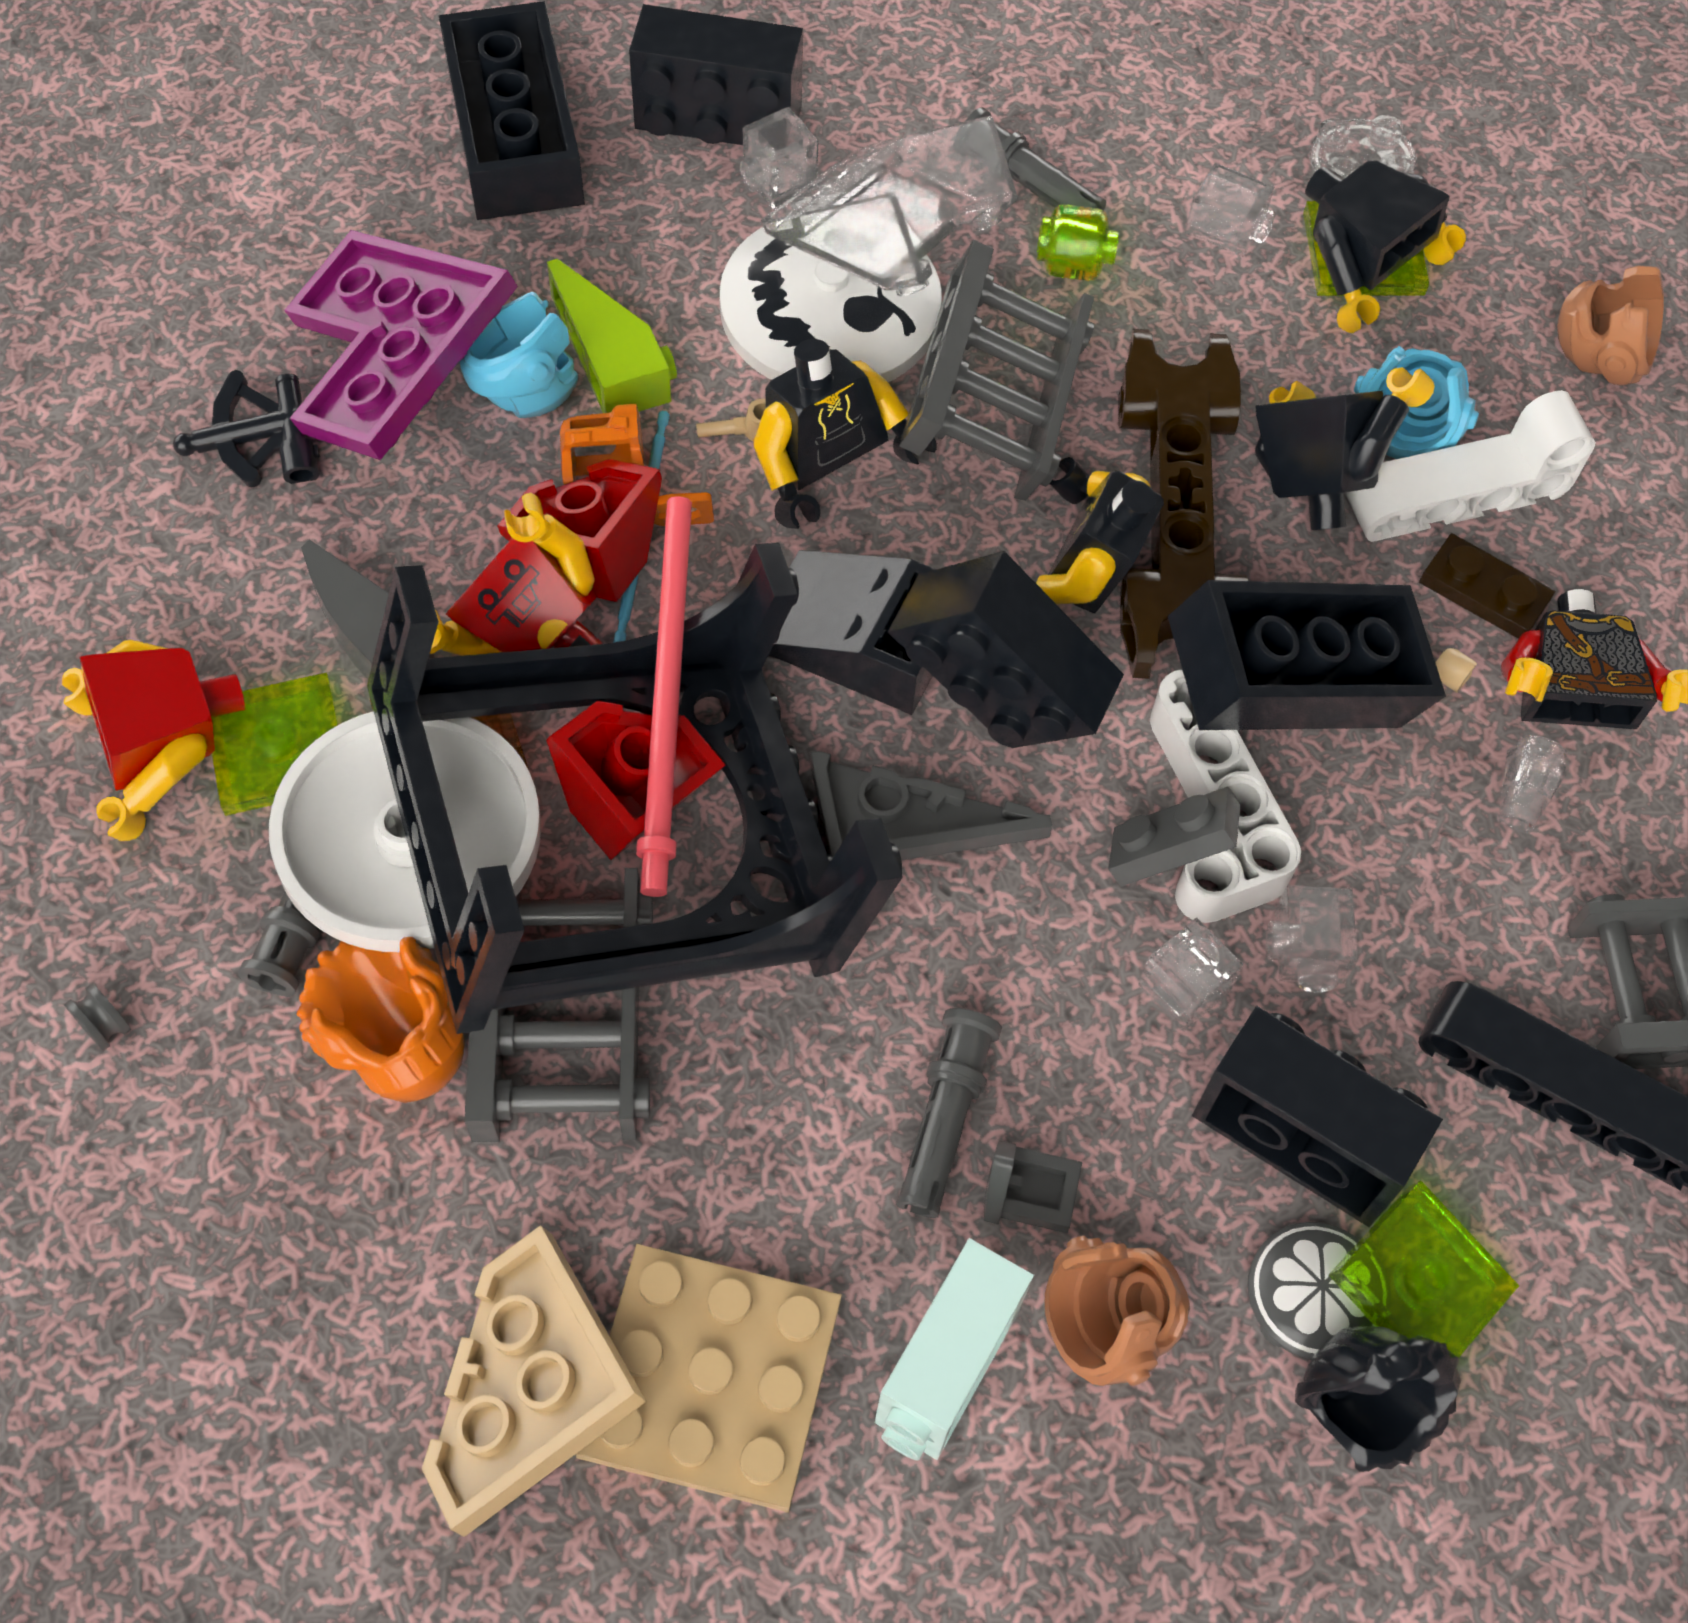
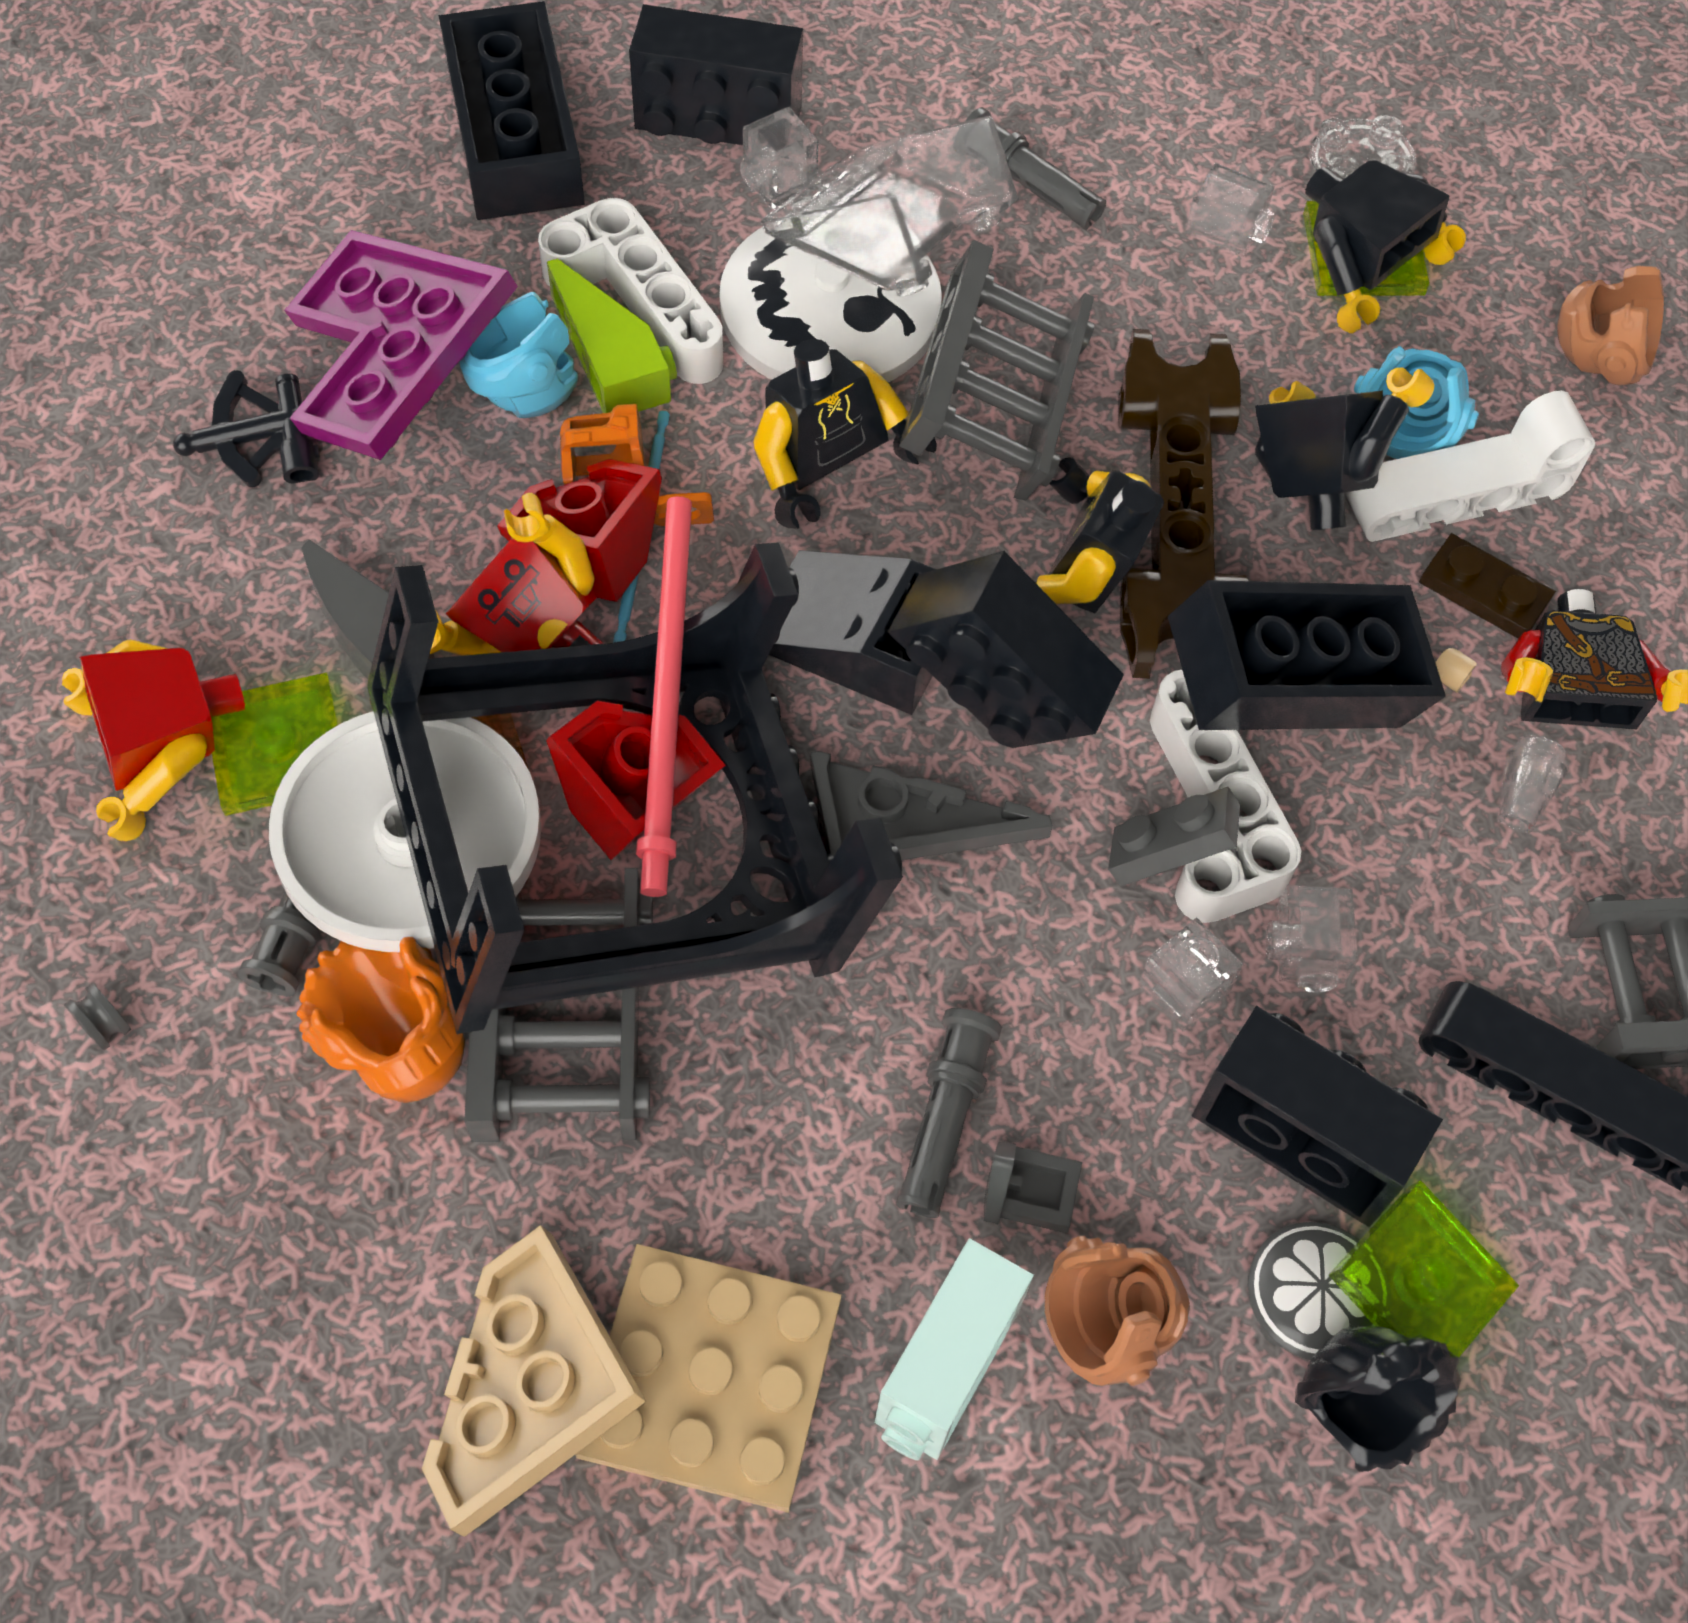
tan hand [696,398,766,441] -> none
clear neon green head [1036,204,1119,281] -> none
none -> white beam [538,198,723,384]

